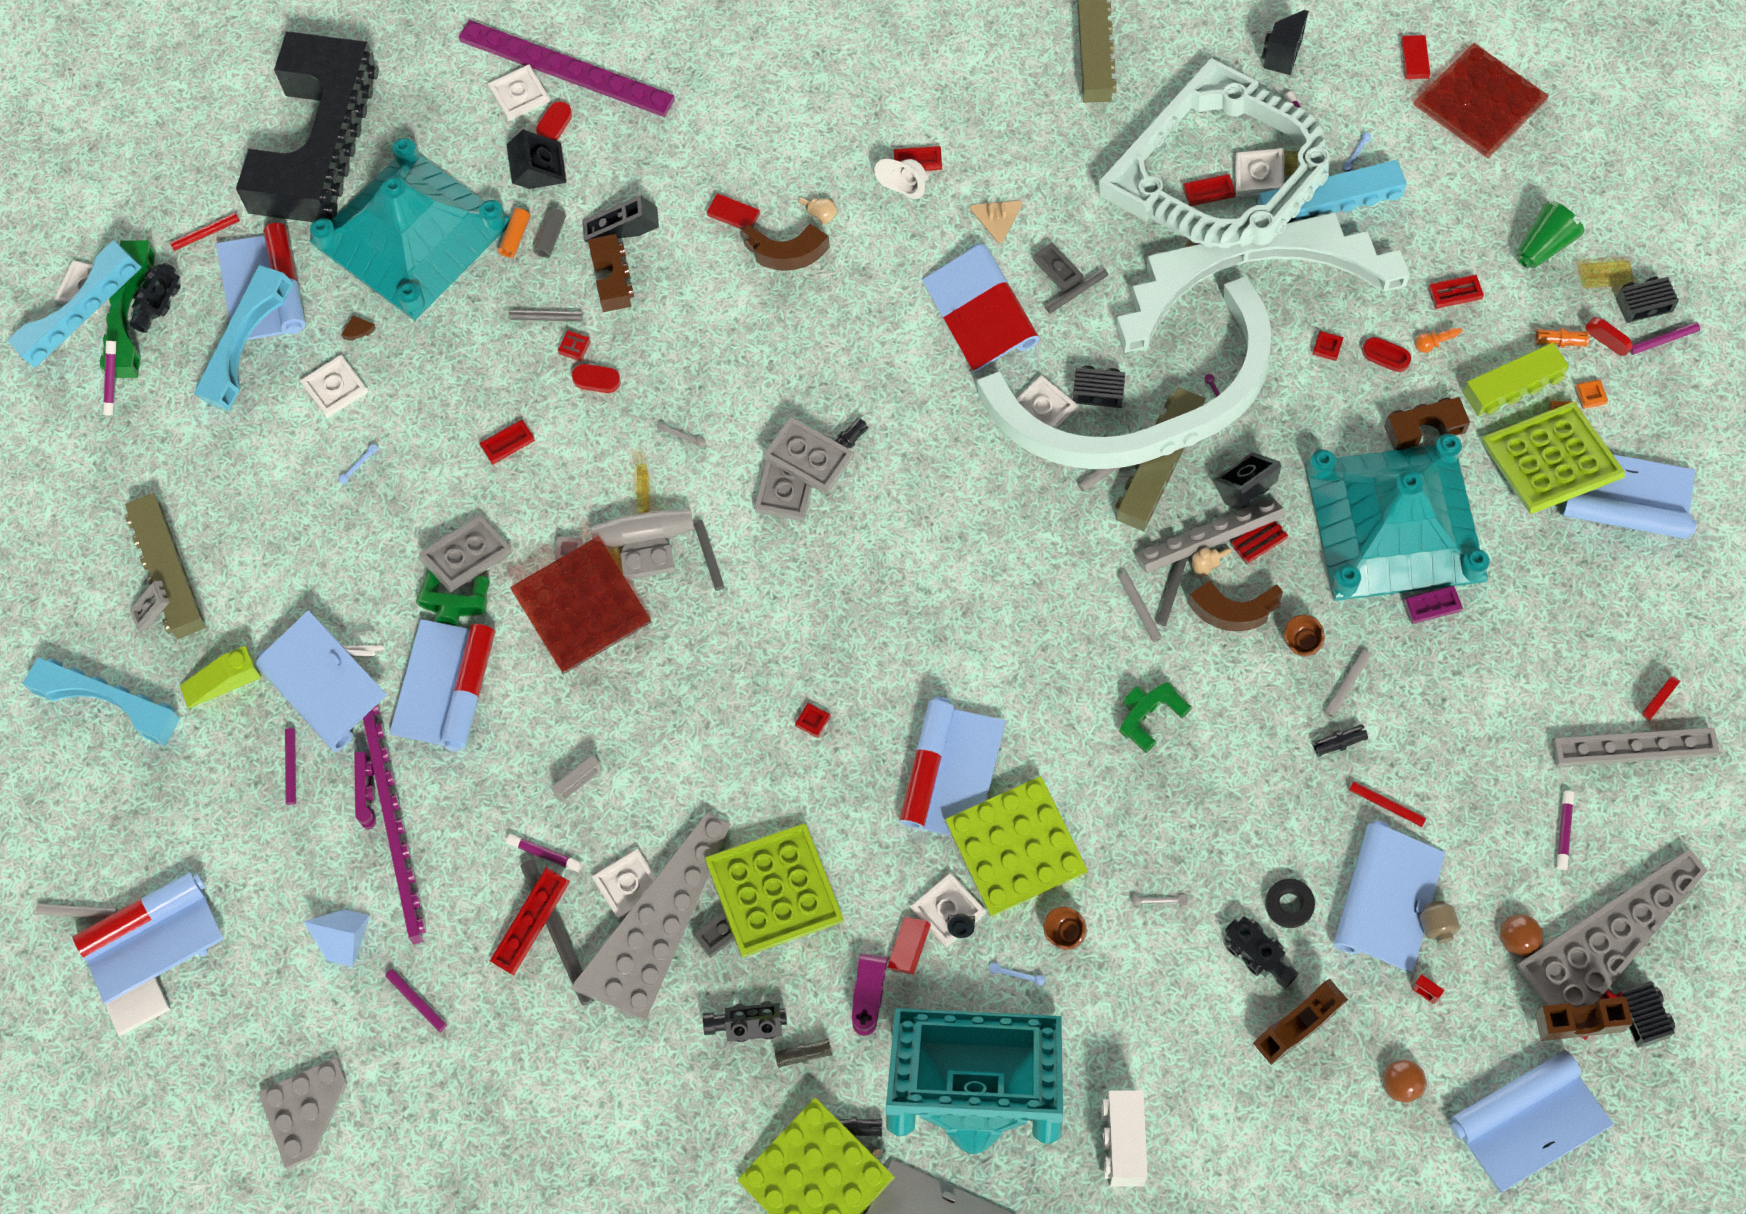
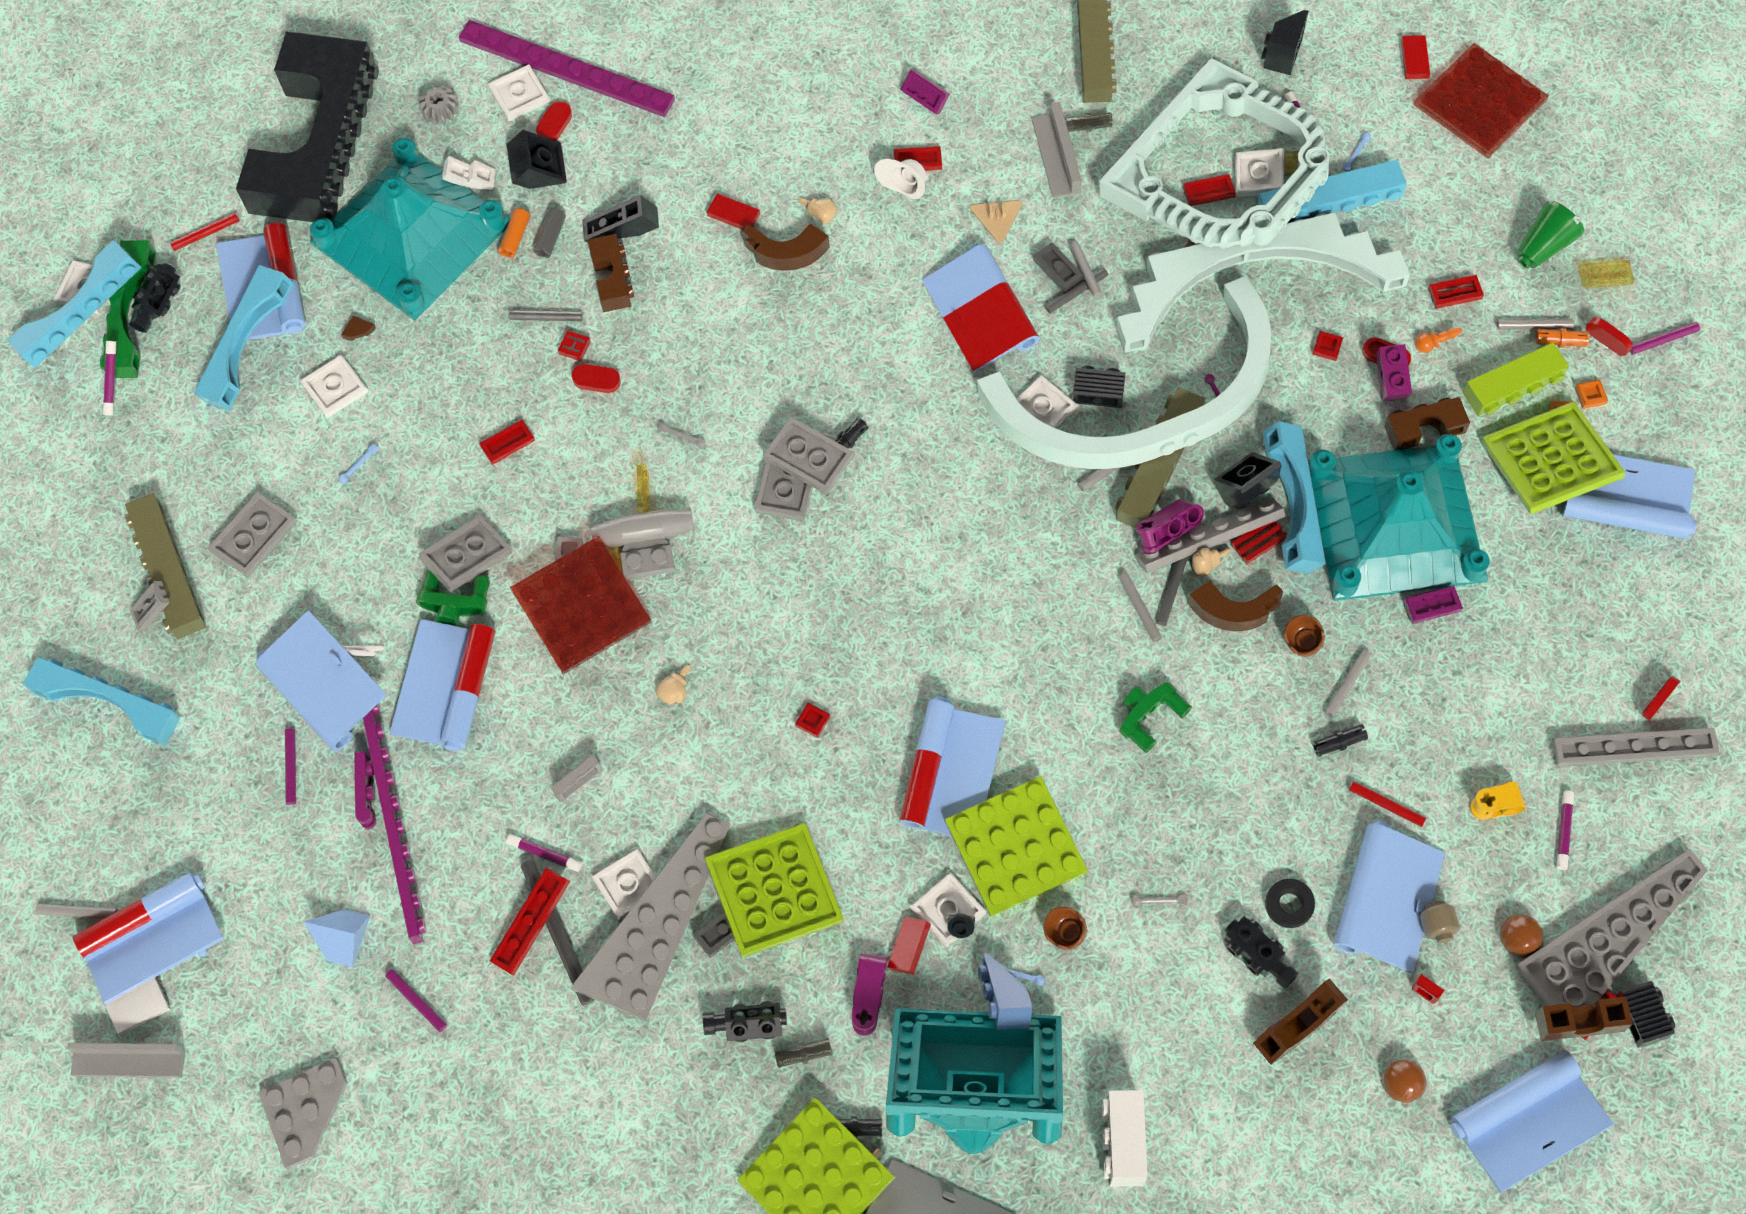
lime slope [180,646,261,709] -> none
dark grey bar [694,520,725,591] -> none
black brick [1616,276,1679,323] -> none
none -> light grey panel [67,1043,185,1078]
none -> light grey plate [208,492,297,578]
none -> light grey gear [419,85,459,126]
none -> white slope [442,156,496,190]
none -> tan piece [656,665,691,705]
none -> magenta plate [900,69,950,115]
none -> medium blue slope [978,953,1032,1030]
none -> light grey panel [1032,102,1082,197]
none -> clear smoke pin [1065,112,1113,132]
none -> light grey bar [1069,241,1102,299]
none -> magenta piece [1136,499,1204,553]
none -> medium azure arch [1263,421,1326,573]
none -> magenta brick [1376,344,1412,402]
none -> yellow piece [1470,782,1526,820]
none -> light grey piece [1497,319,1574,329]

